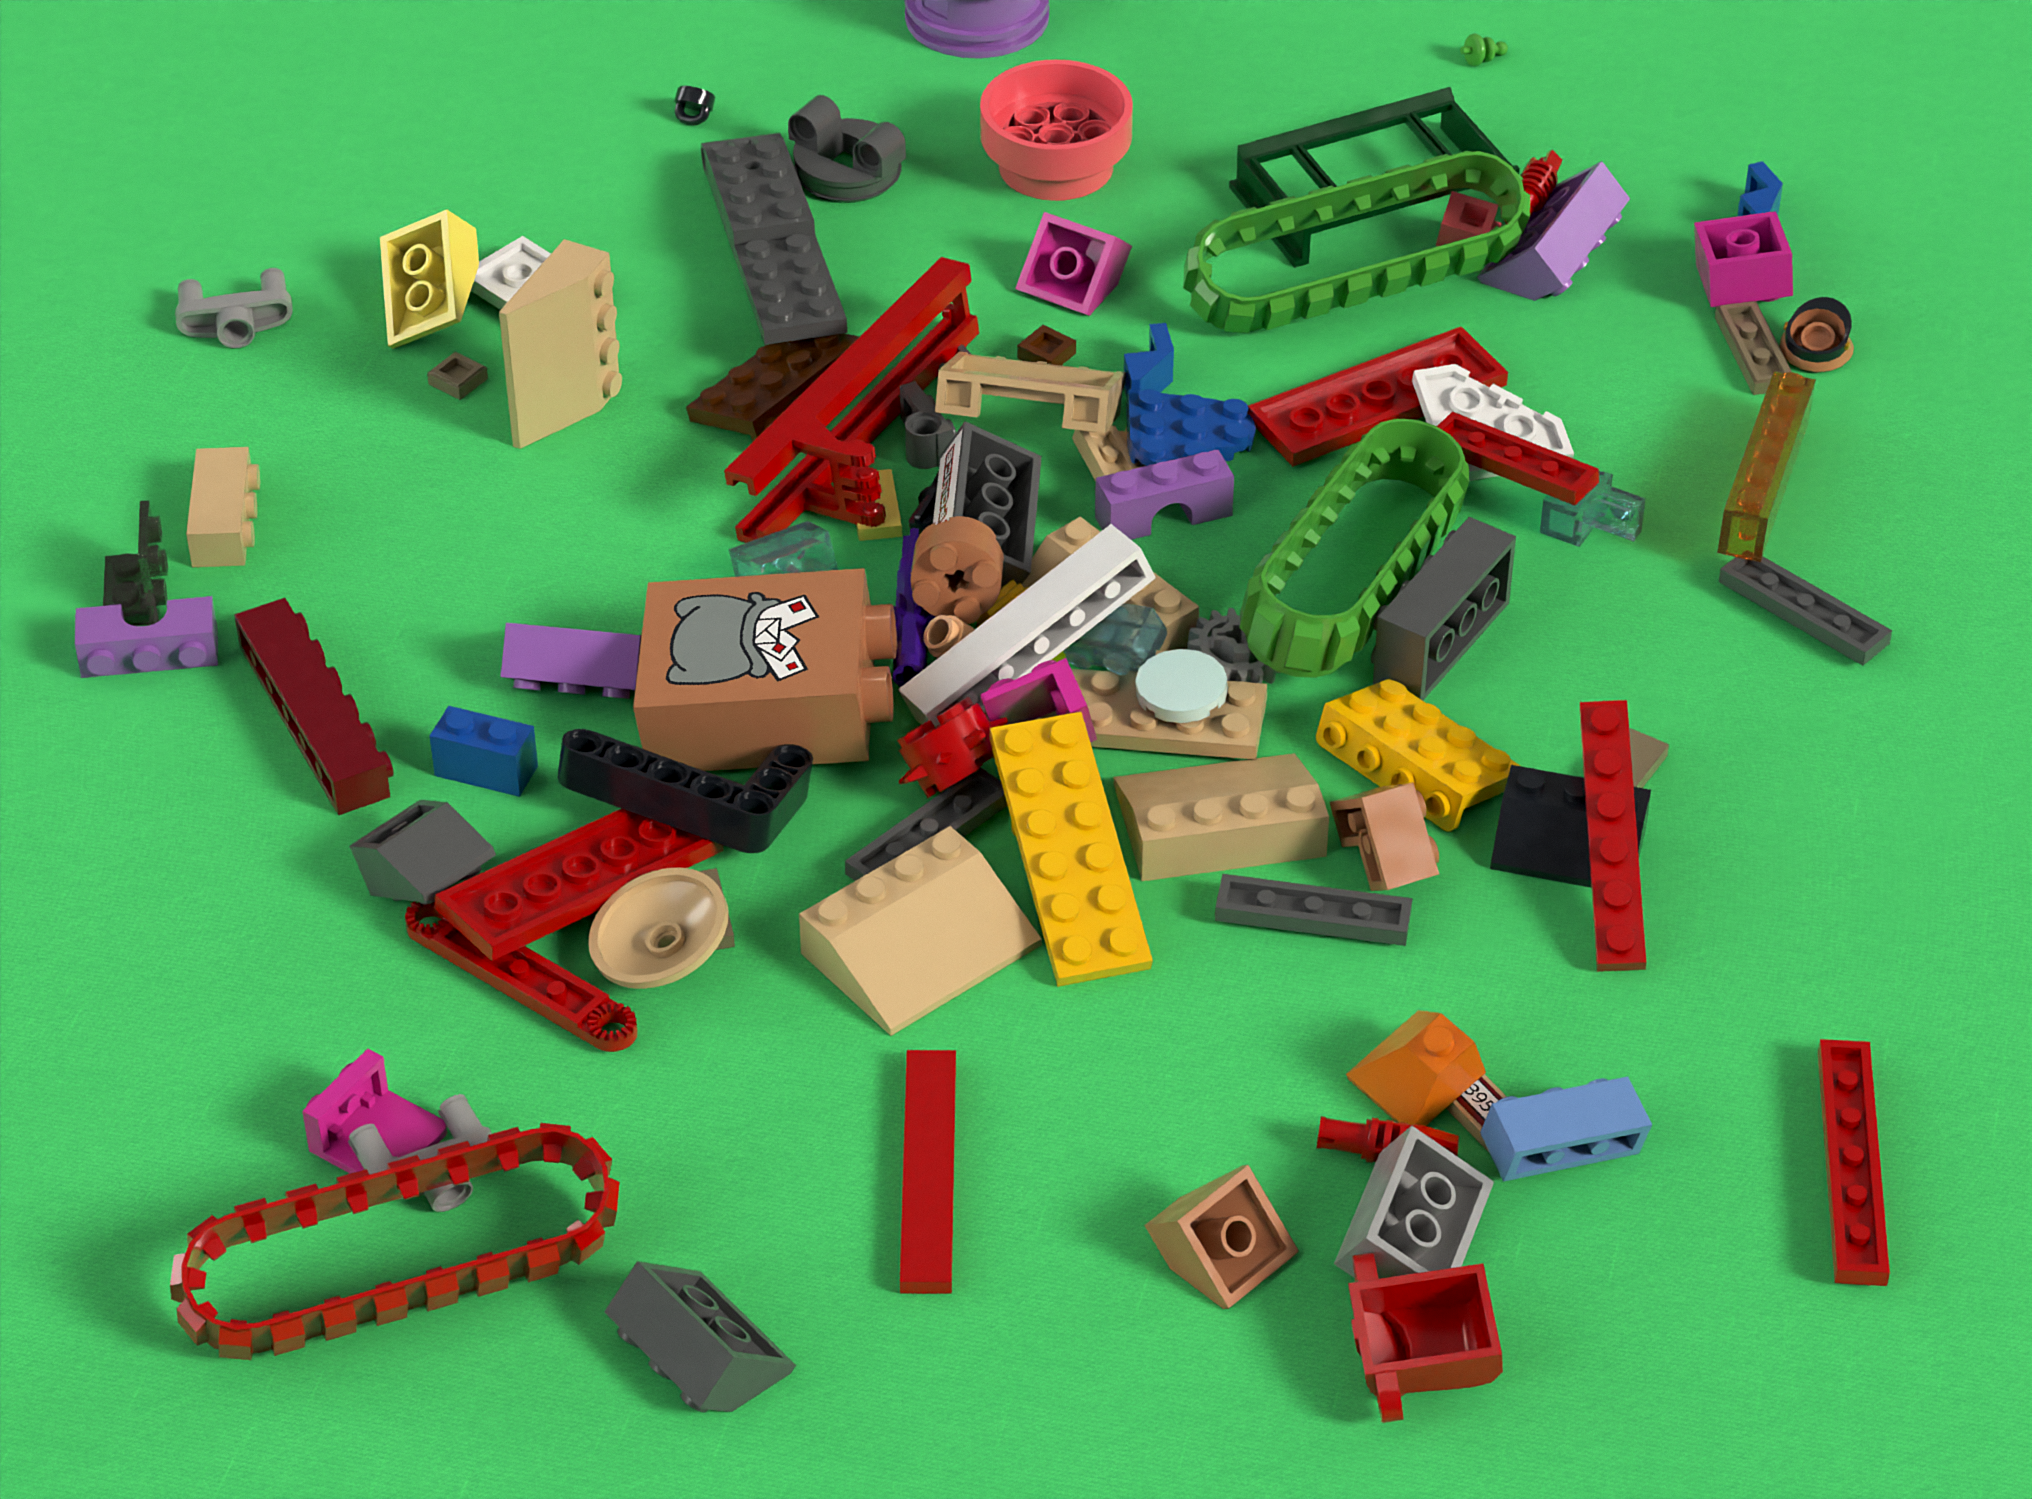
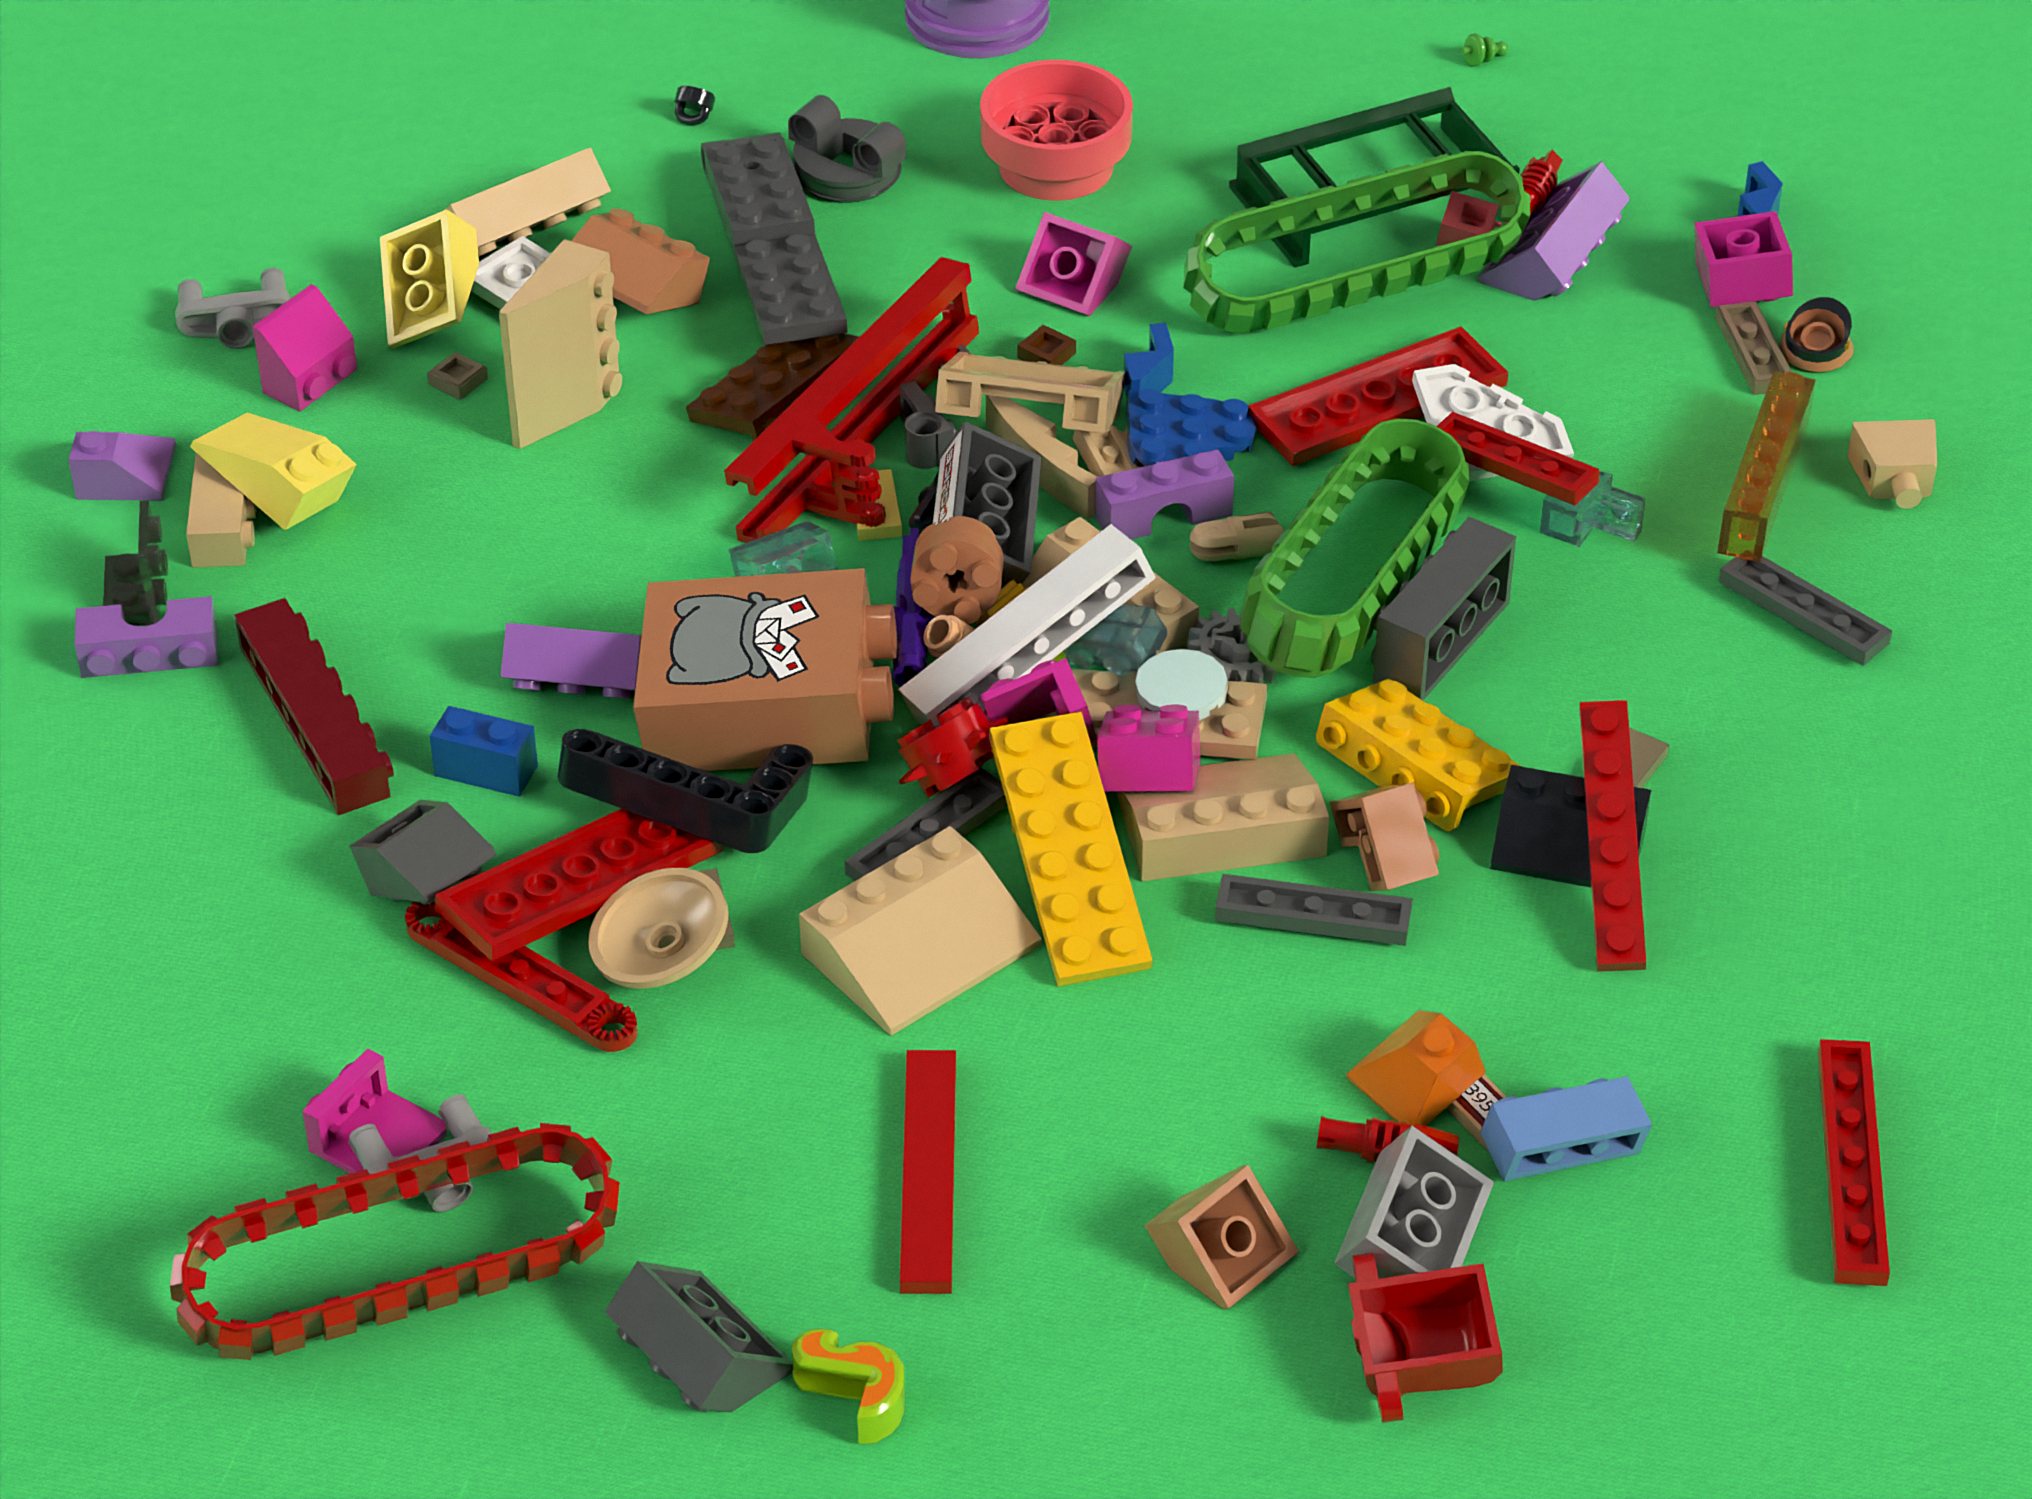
none -> medium lavender slope [68,431,176,501]
none -> light yellow slope [190,412,357,530]
none -> dark pink slope [253,284,357,412]
none -> tan slope [441,147,611,258]
none -> nougat slope [571,209,710,314]
none -> lime animal [792,1328,905,1444]
none -> tan slope [985,395,1097,519]
none -> dark pink brick [1097,704,1201,792]
none -> tan arm [1190,512,1284,561]
none -> tan torso [1847,419,1937,509]

